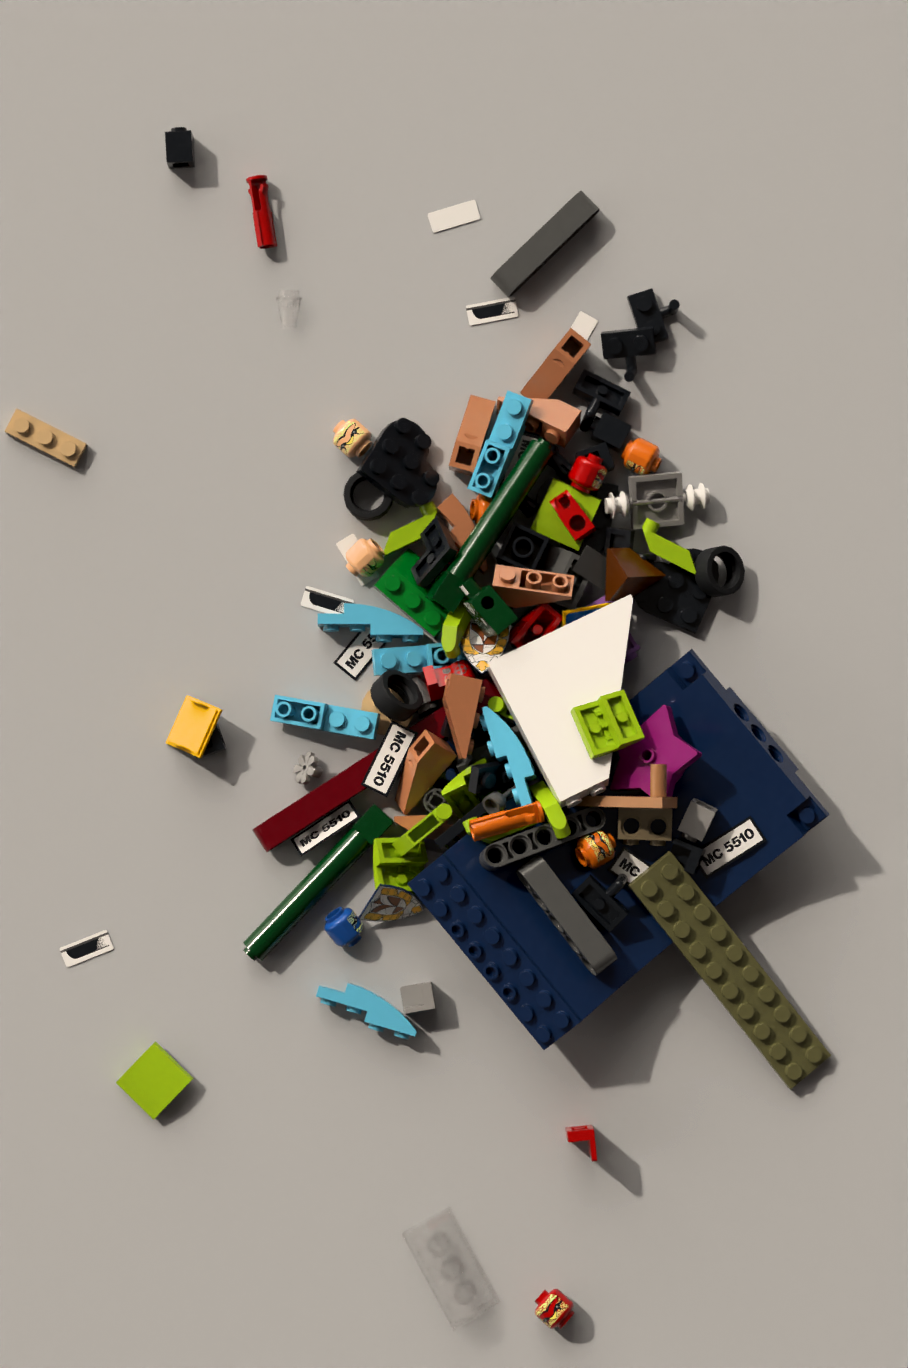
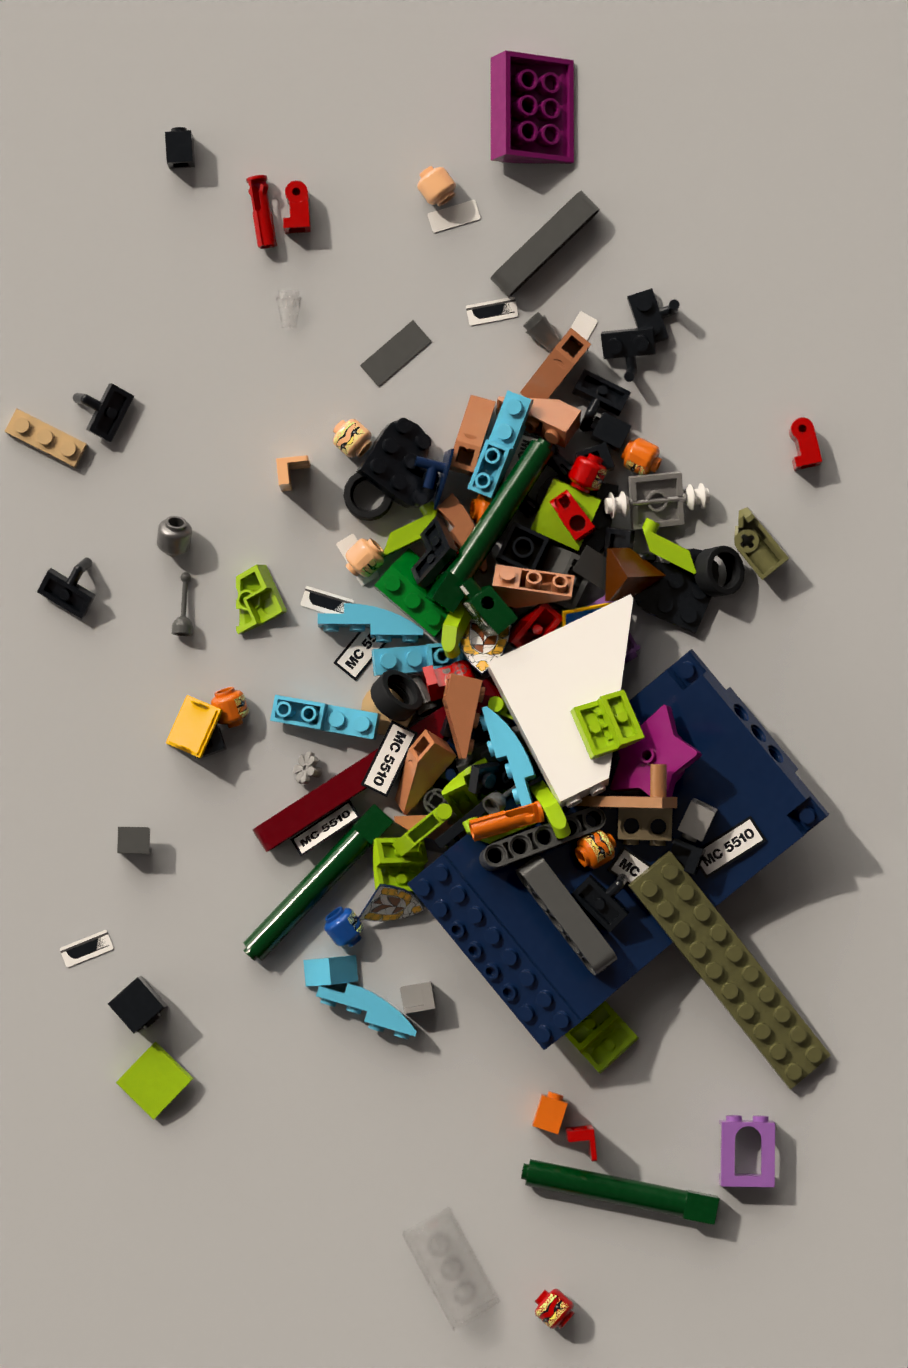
none -> black plate [37,557,96,619]
none -> black plate [73,383,134,442]
none -> black head [108,976,168,1034]
none -> dark grey panel [117,827,152,854]
none -> flat silver head [157,516,192,556]
none -> dark grey hinge [172,572,193,636]
none -> orange head [210,687,249,728]
none -> lime slope [236,564,287,634]
none -> light nougat panel [276,455,311,492]
none -> red leg [283,180,311,234]
none -> medium azure slope [303,955,359,987]
none -> dark grey sticker [360,320,432,387]
none -> dark blue shield [414,449,454,510]
none -> light nougat head [417,166,456,206]
none -> magenta slope [491,50,574,164]
none -> dark green brick [521,1159,720,1225]
none -> dark grey cone [523,312,560,351]
none -> orange brick [532,1091,568,1134]
none -> lime slope [565,1001,639,1074]
none -> medium lavender panel [719,1115,775,1187]
none -> olive piece [734,507,790,580]
none -> red leg [789,417,822,471]

